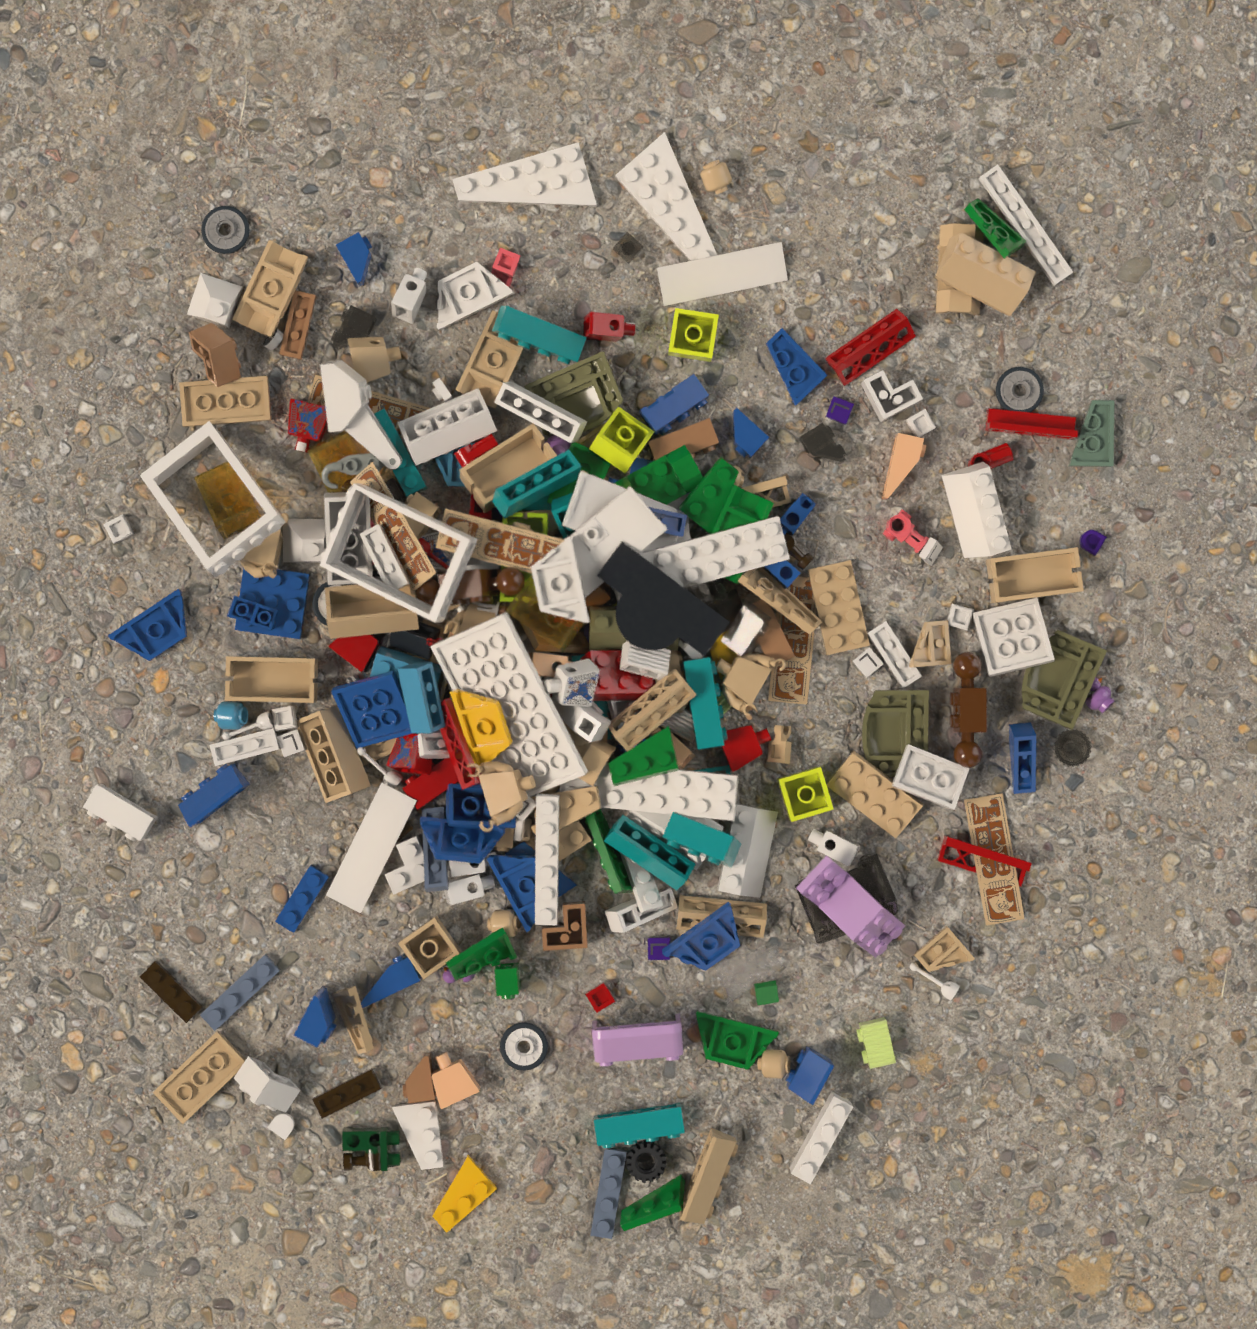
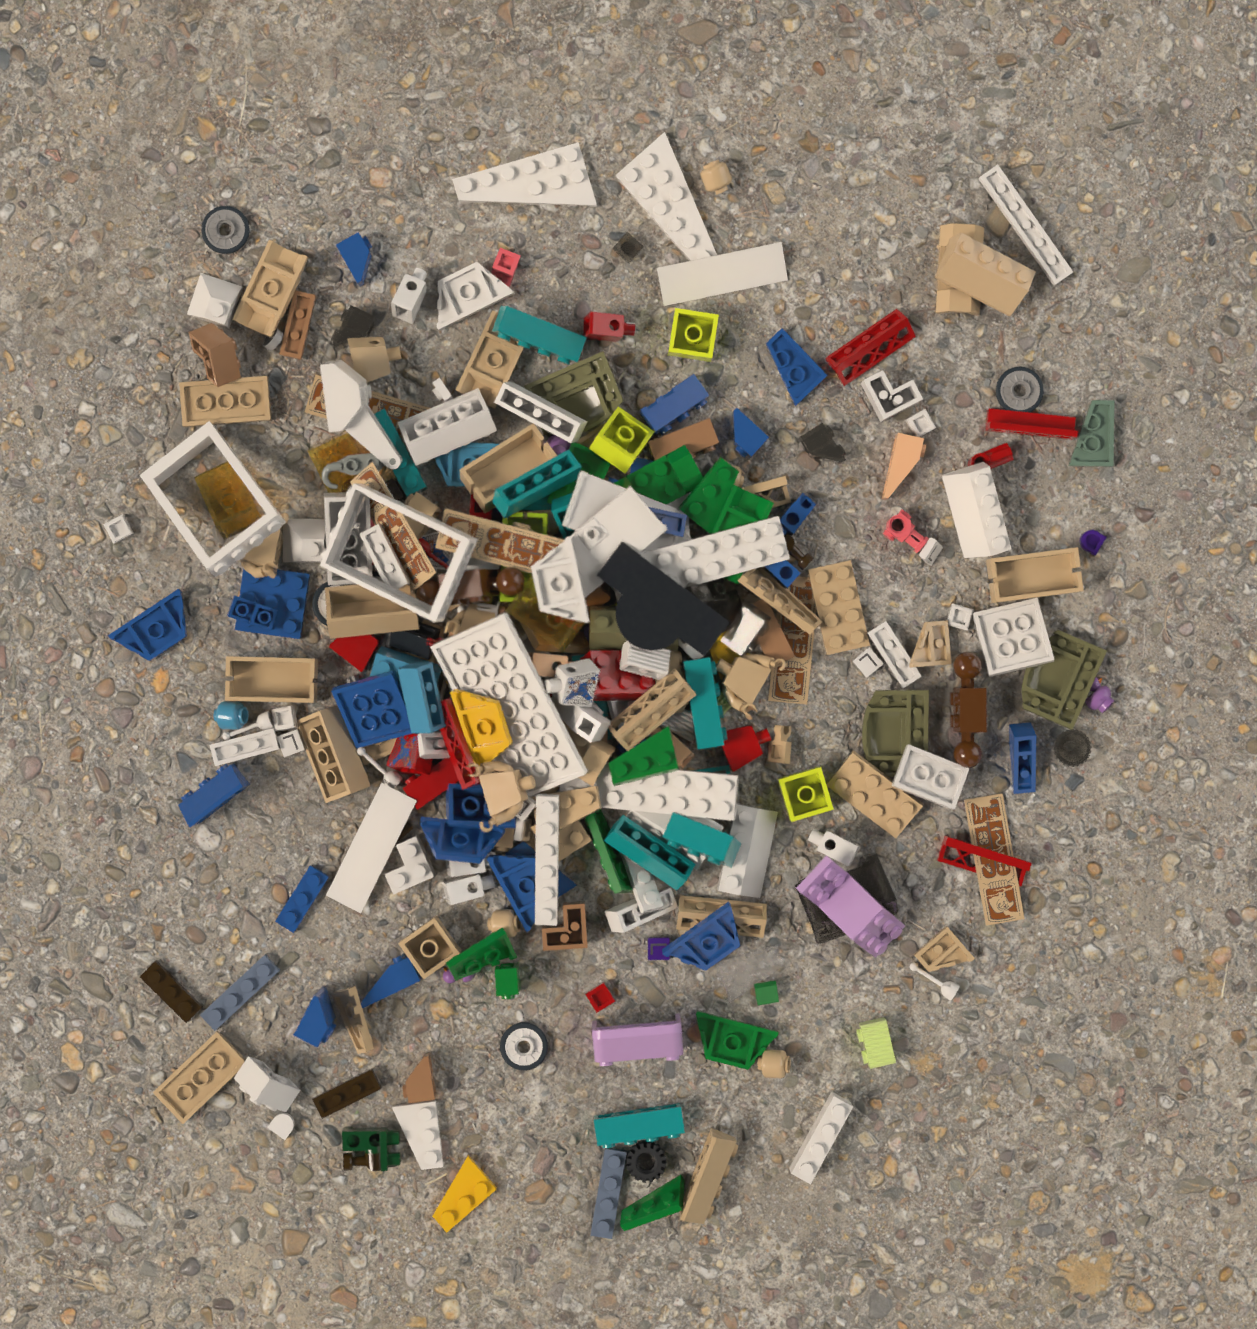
white brick [83,783,158,842] -> none
torso [288,398,328,453] -> none
sand blue plate [422,807,448,892] -> none
light nougat torso [432,1052,480,1109] -> none
red piece [454,434,498,468] -> none
blue slope [785,1046,834,1105] -> none
dark purple tile [825,396,854,425] -> none
green wing [964,198,1026,259] -> none

